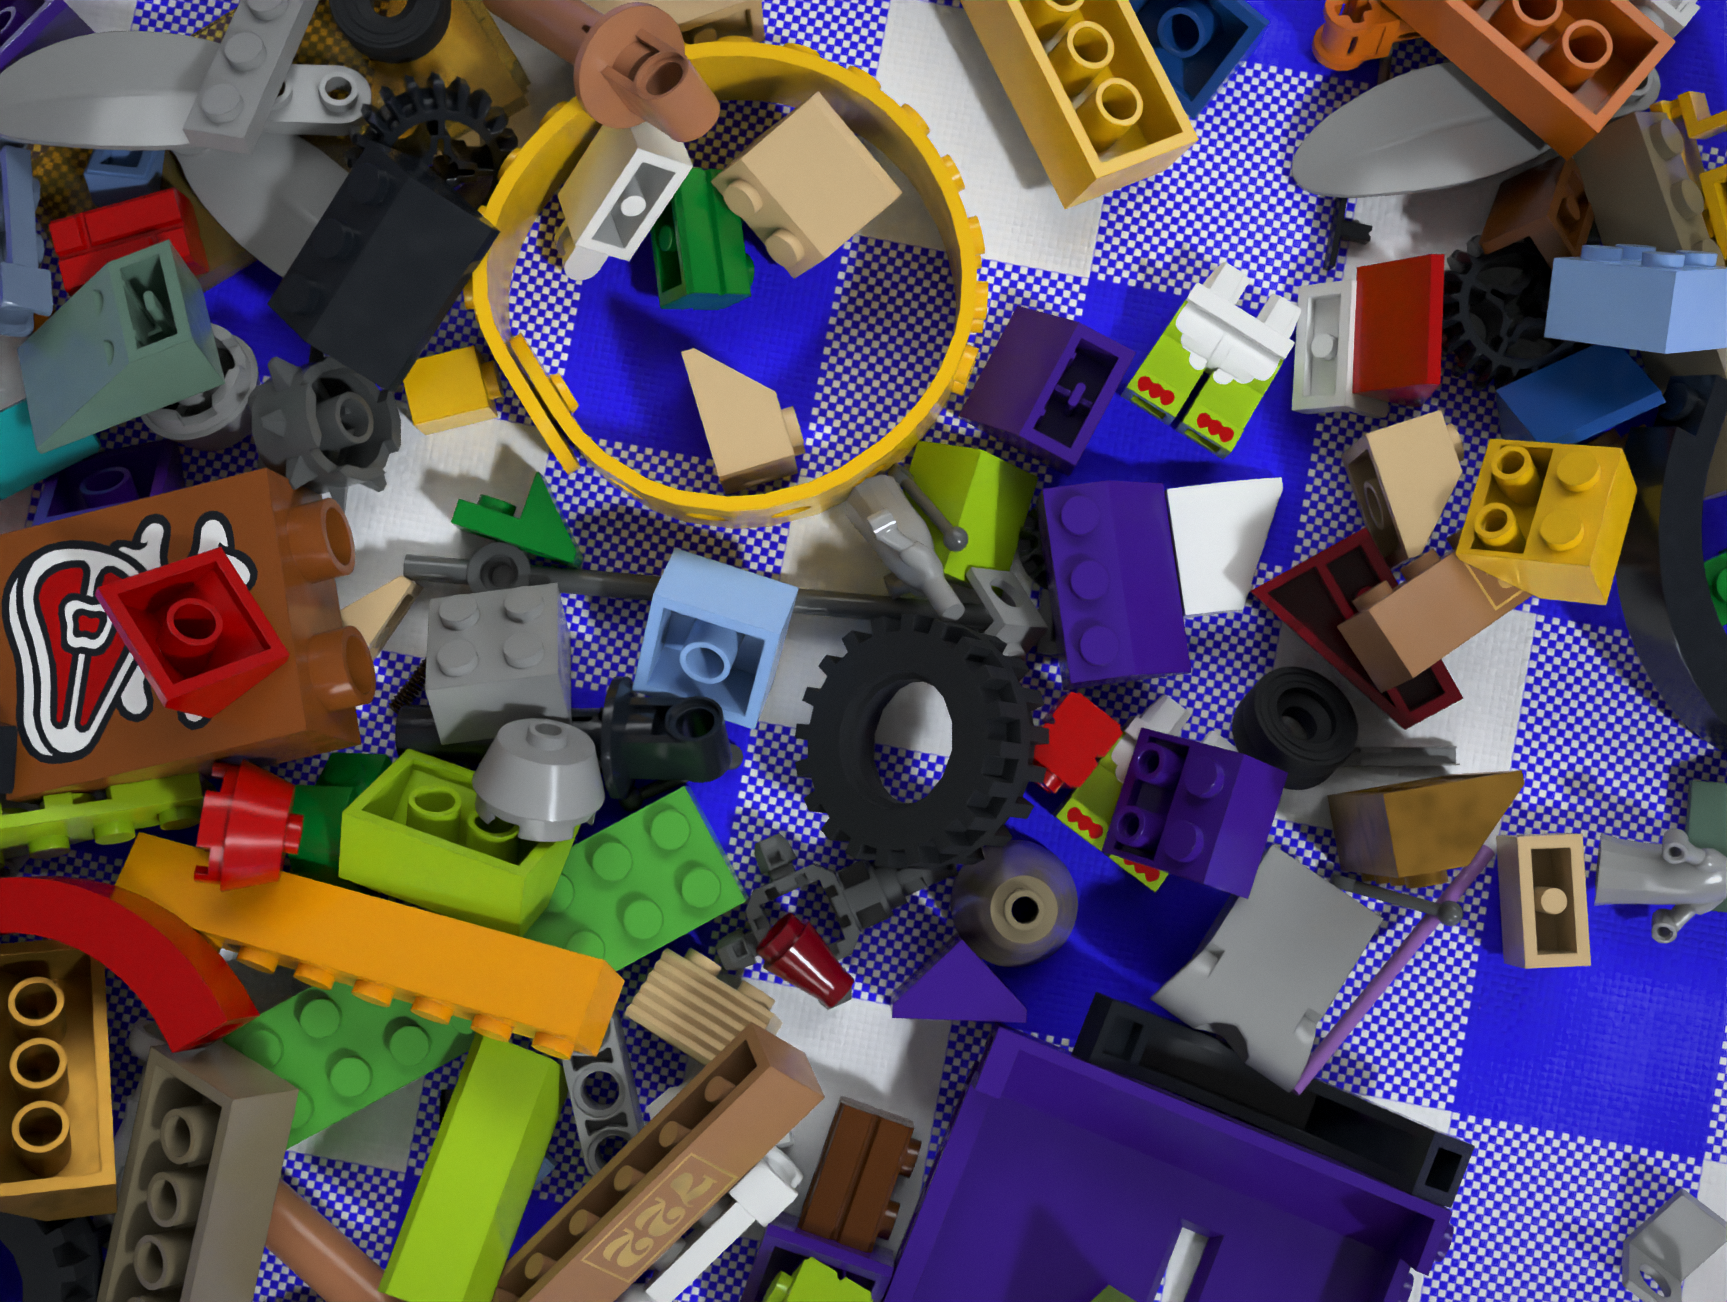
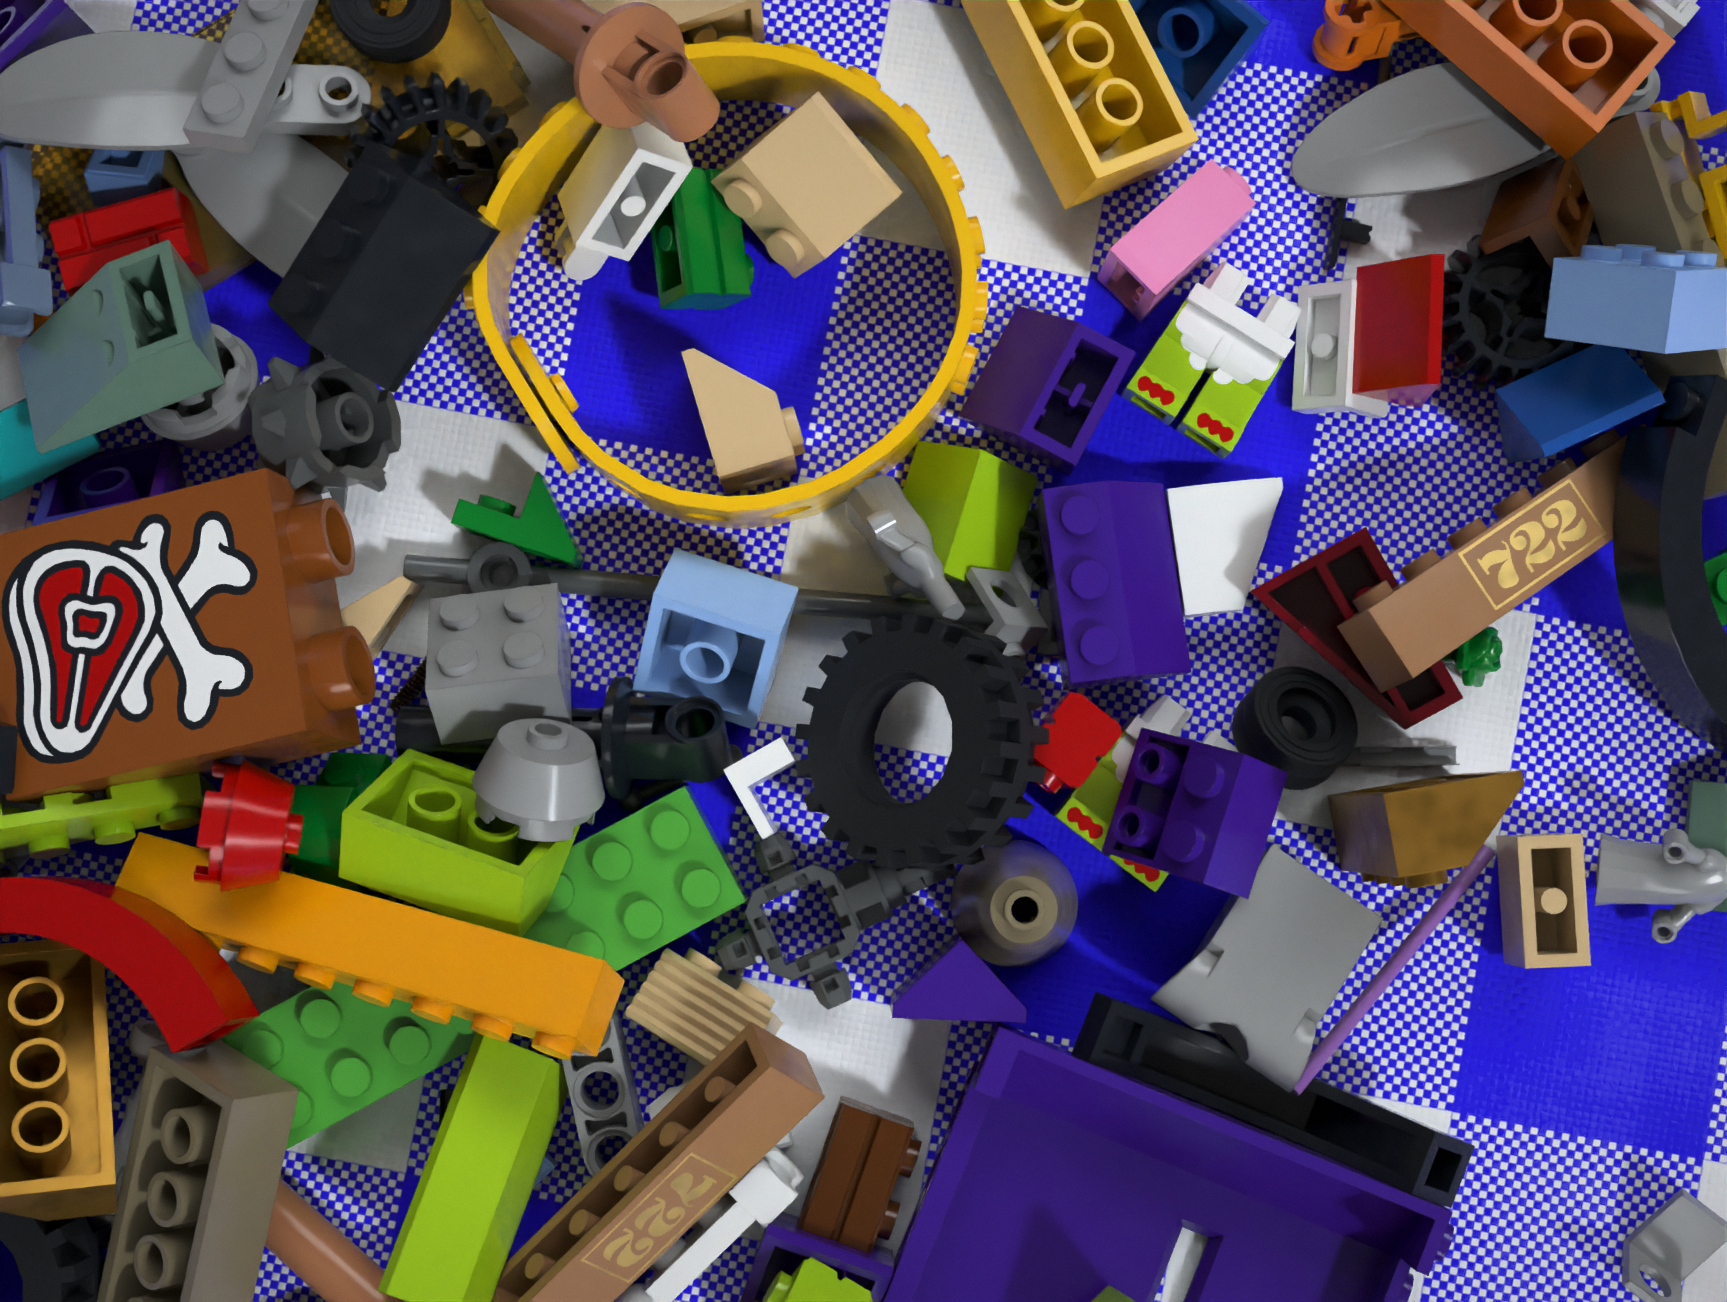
red slope [95,547,290,719] -> none
yellow brick [403,345,504,435] -> none
dark red cone [756,913,854,1008] -> none
dark grey hinge [887,463,968,552] -> none
dark grey hinge [1329,874,1463,926] -> none
tan slope [1341,410,1464,570] -> none
yellow slope [1456,438,1638,606] -> none
none -> white panel [723,737,797,839]
none -> bright pink slope [1097,158,1256,322]
none -> green plant [1442,627,1503,687]

